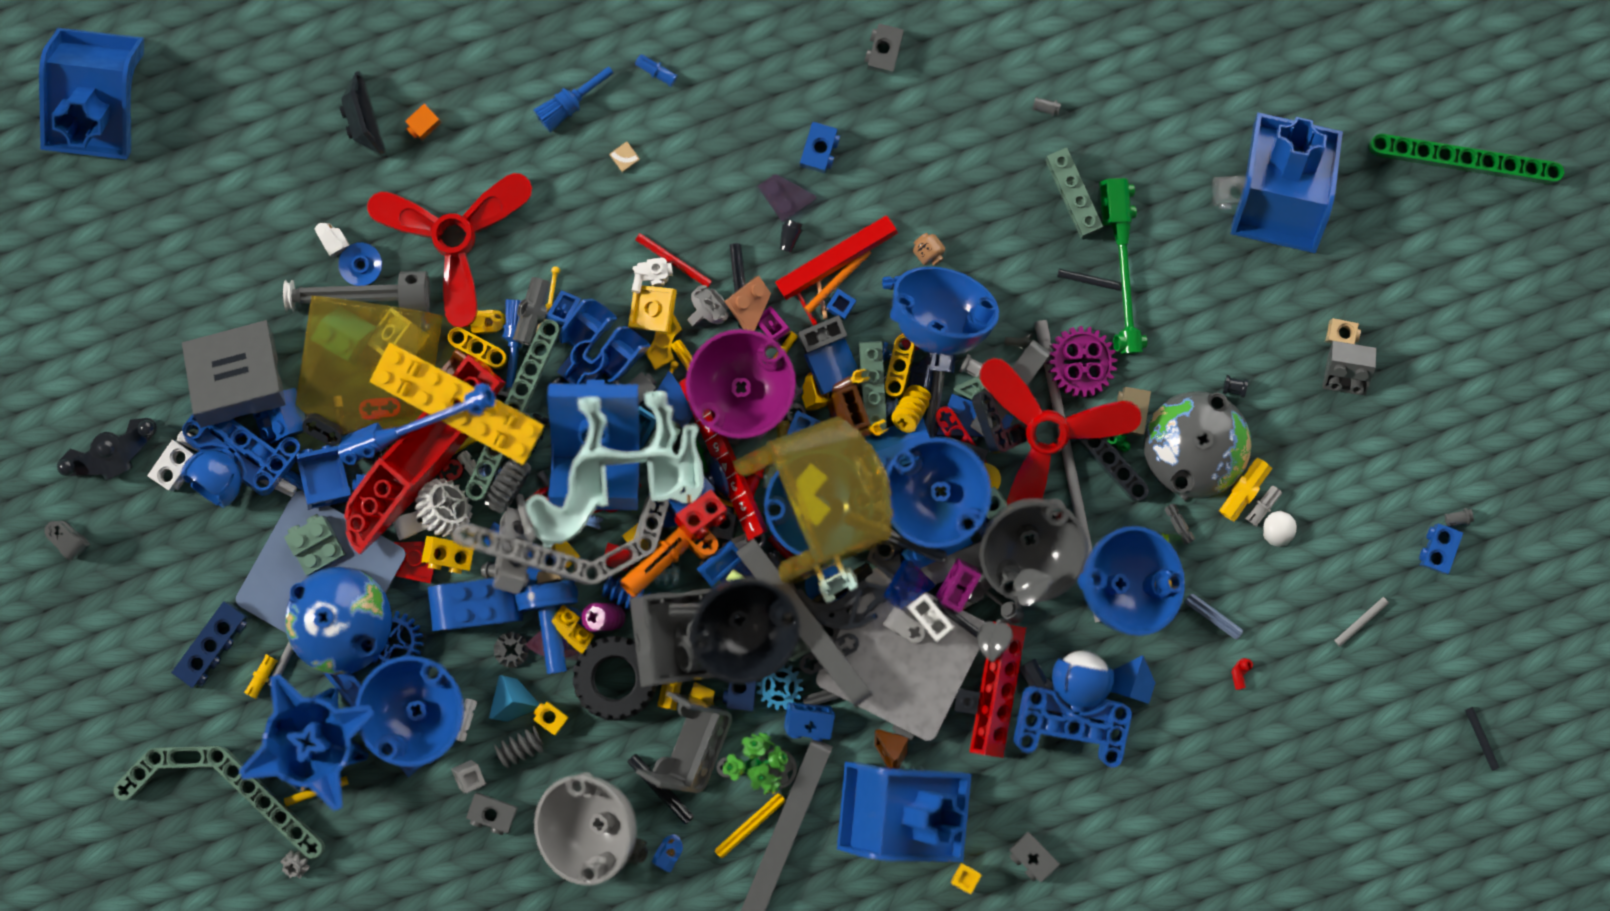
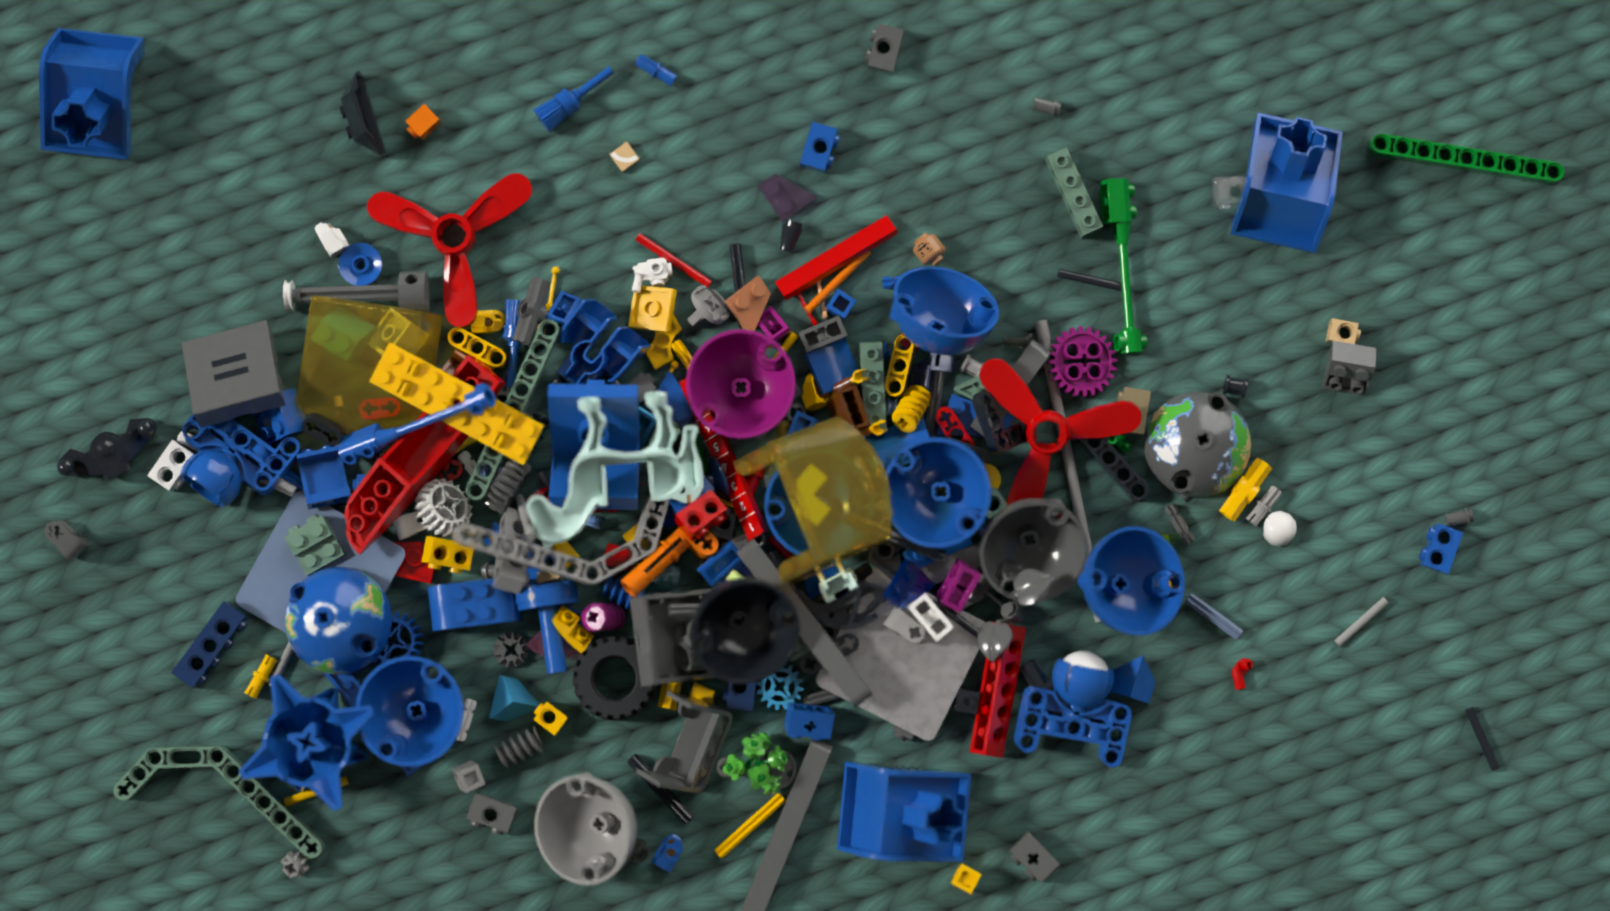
reddish brown slope [874,729,908,769] -> none

